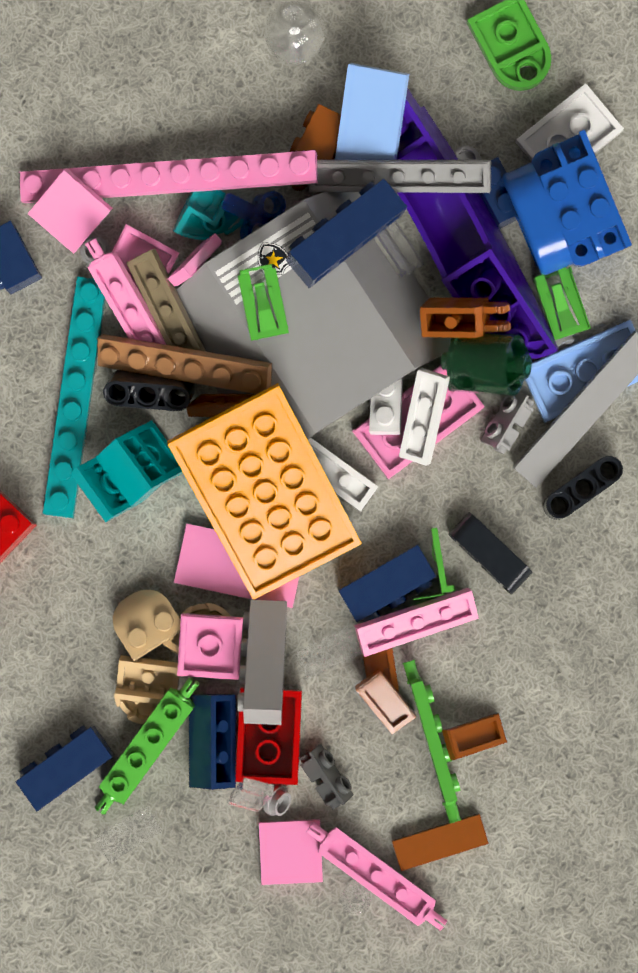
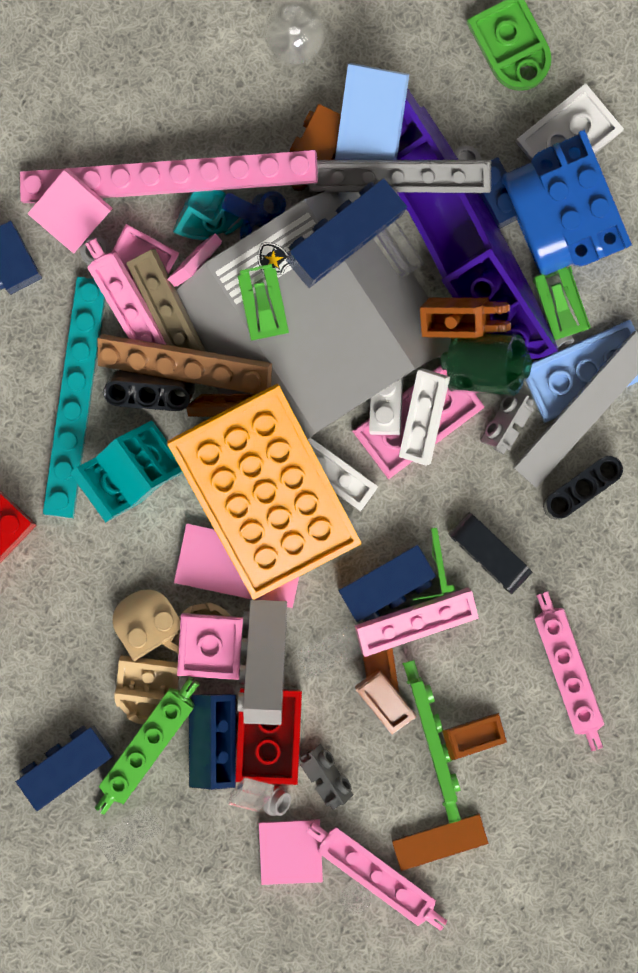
none -> bright pink plate [535,591,605,751]

